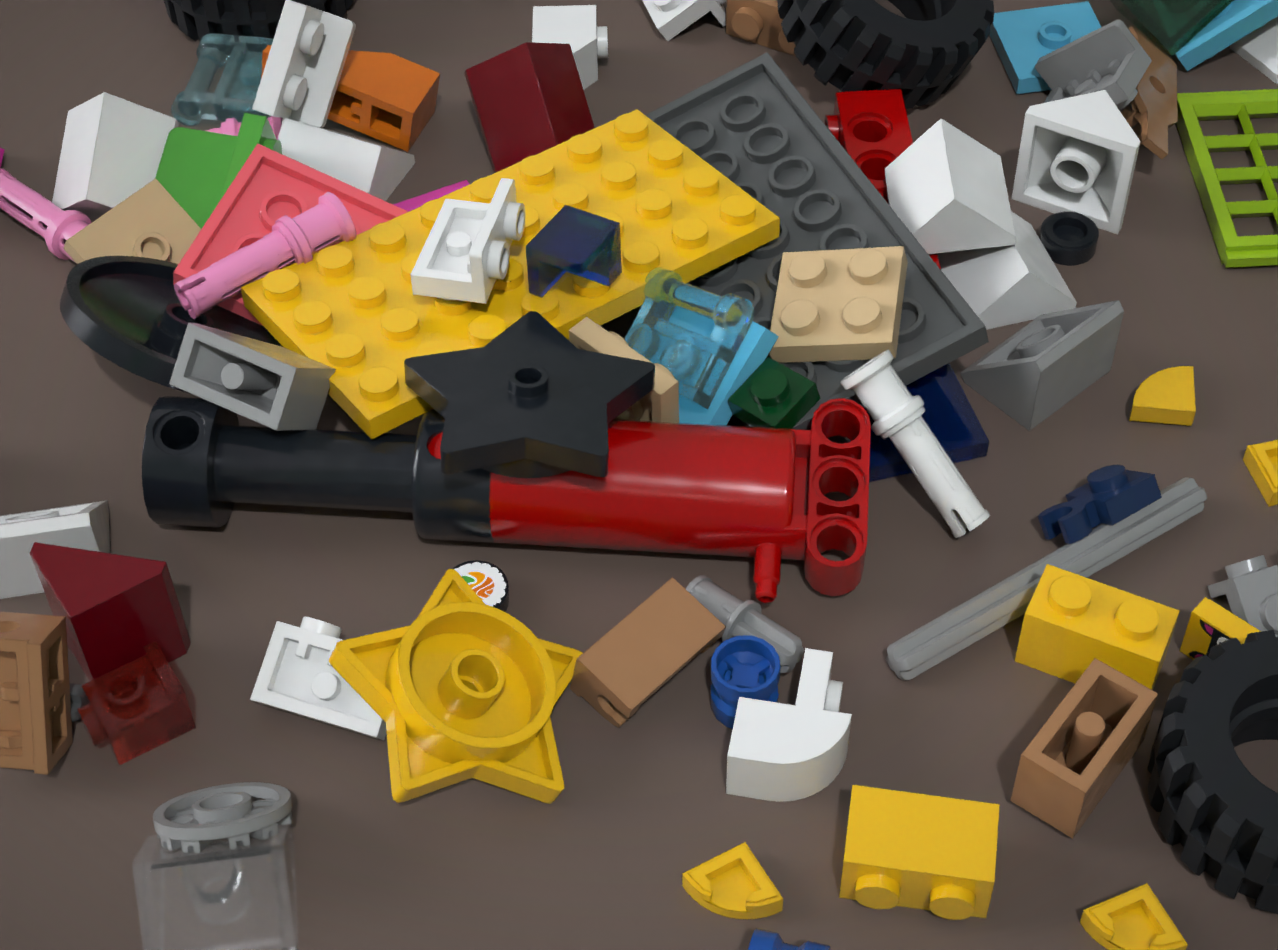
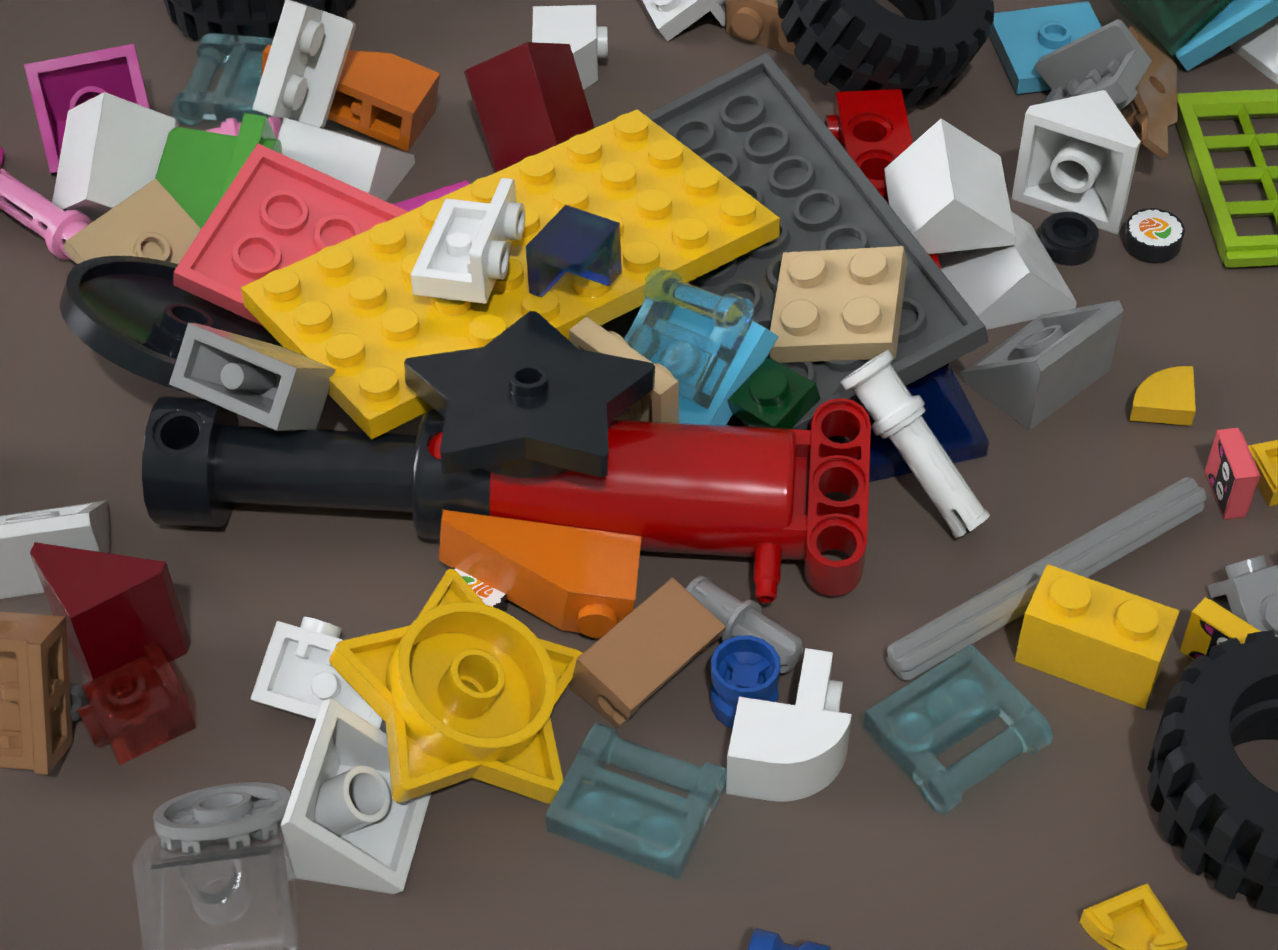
bright pink pin [174,192,356,319] -> none
yellow tile [682,842,783,920] -> none
yellow brick [839,785,1000,920] -> none
medium nougat brick [1010,658,1158,839] -> none
dark blue plate [1038,465,1162,544] -> none
none -> dark pink slope [24,44,150,174]
none -> white slope [280,698,432,894]
none -> orange slope [439,510,642,638]
none -> clear light blue plate [545,723,727,880]
none -> clear light blue plate [864,644,1053,814]
none -> tile [1123,208,1185,263]
none -> coral tile [1205,428,1260,520]

